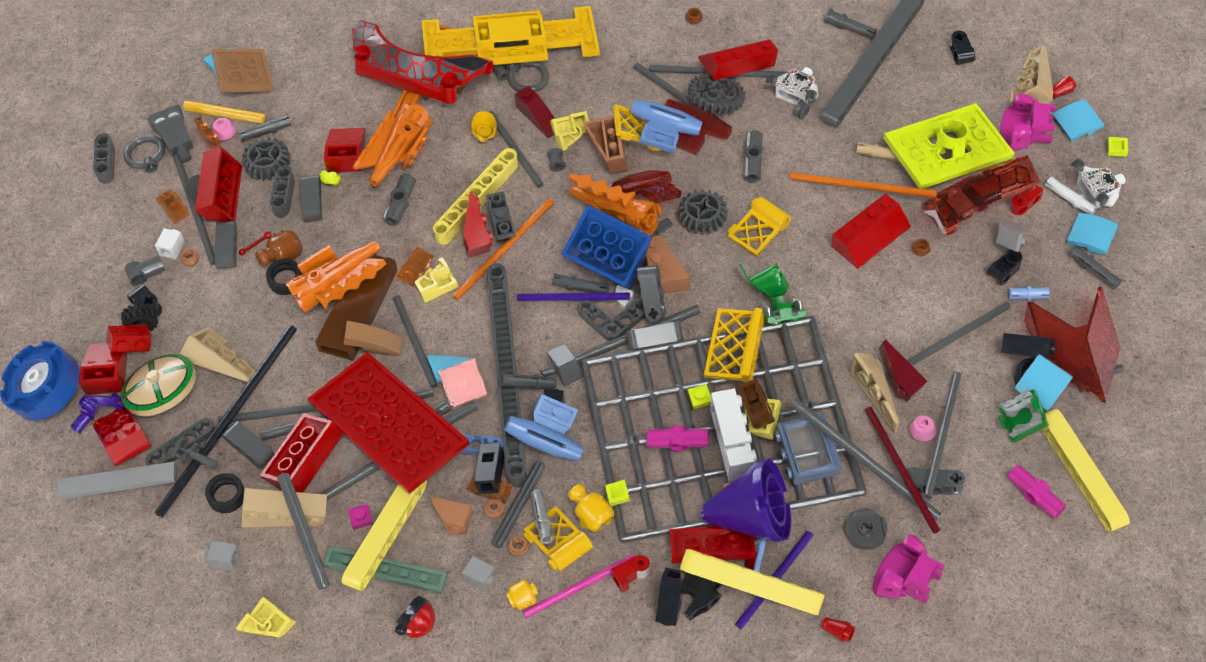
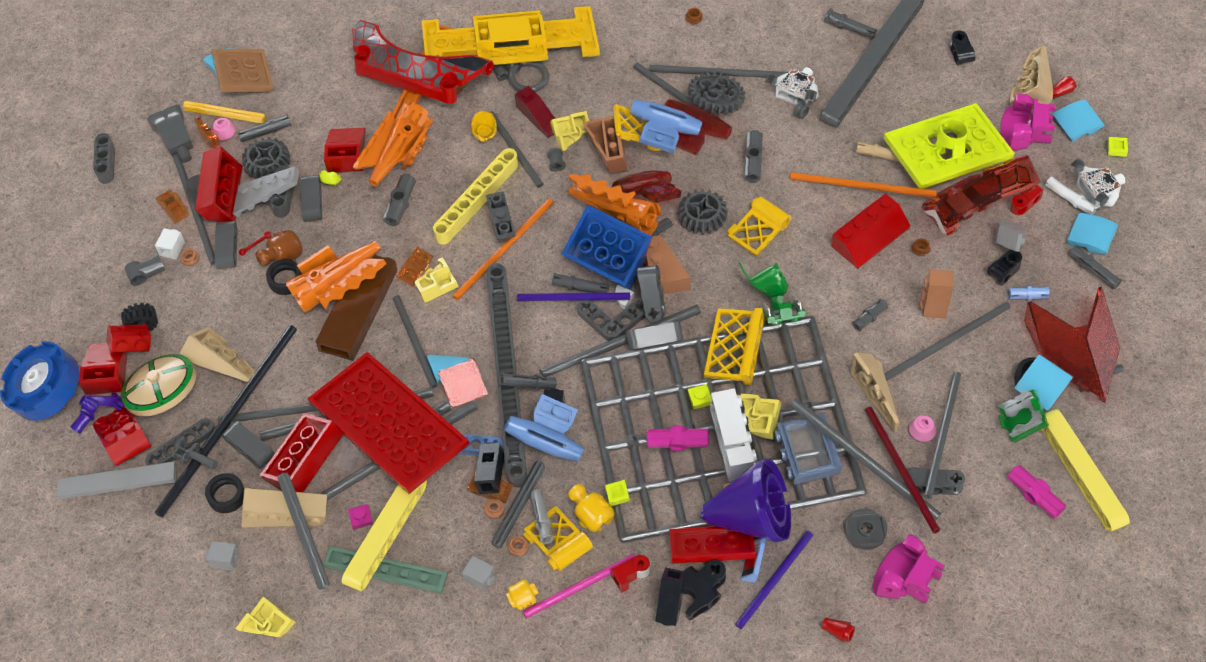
dark grey piece [124,135,165,173] -> none
black piece [127,284,162,317] -> none
medium nougat slope [343,321,403,356] -> none
piece [395,596,435,638] -> none
nougat slope [431,497,473,536] -> none
slope [463,191,493,258] -> none
dark grey slope [547,344,582,387] -> none
light yellow beam [680,548,825,615] -> none
red slope [698,39,778,81] -> none
reddish brown brick [738,378,775,429] -> none
dark red slope [879,339,928,402] -> none
black brick [1001,333,1057,359] -> none
none -> light grey wing [233,166,300,217]
none -> dark grey pin [852,298,888,331]
none -> nougat wedge [920,269,954,319]

